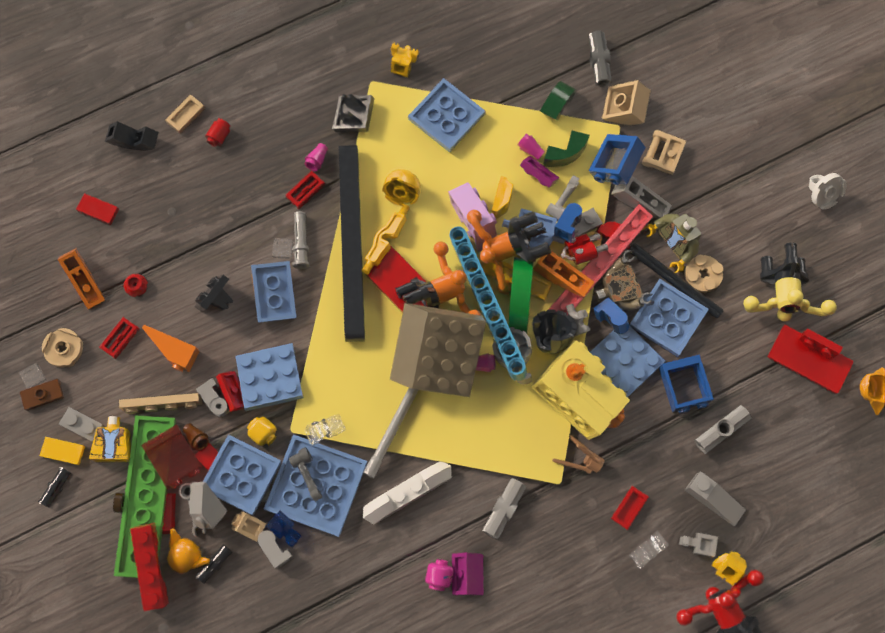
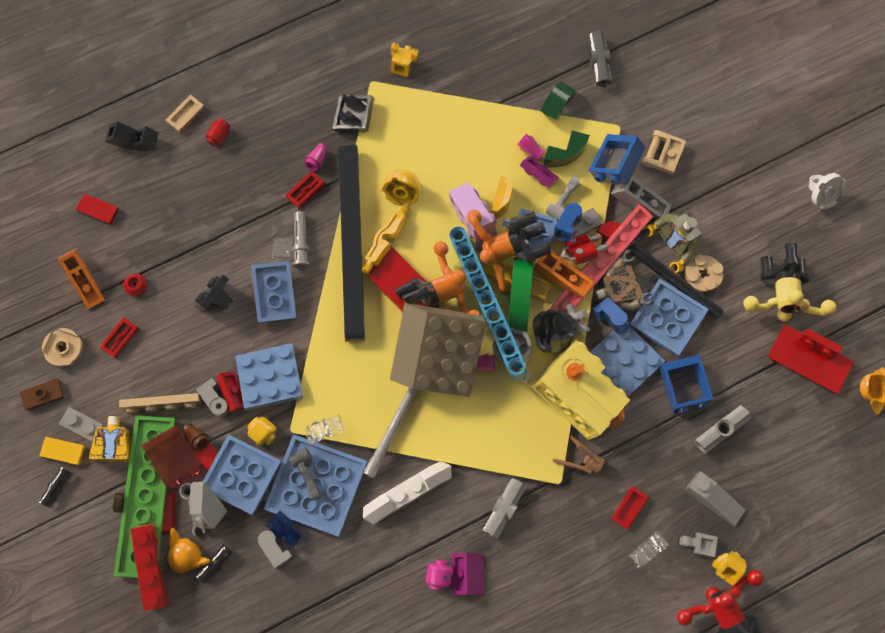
clear tile [19,363,47,389] -> none
orange slope [142,325,200,372] -> none
tan bracket [232,511,266,542] -> none
medium blue plate [408,78,485,152] -> none
tan slope [602,80,651,126] -> none

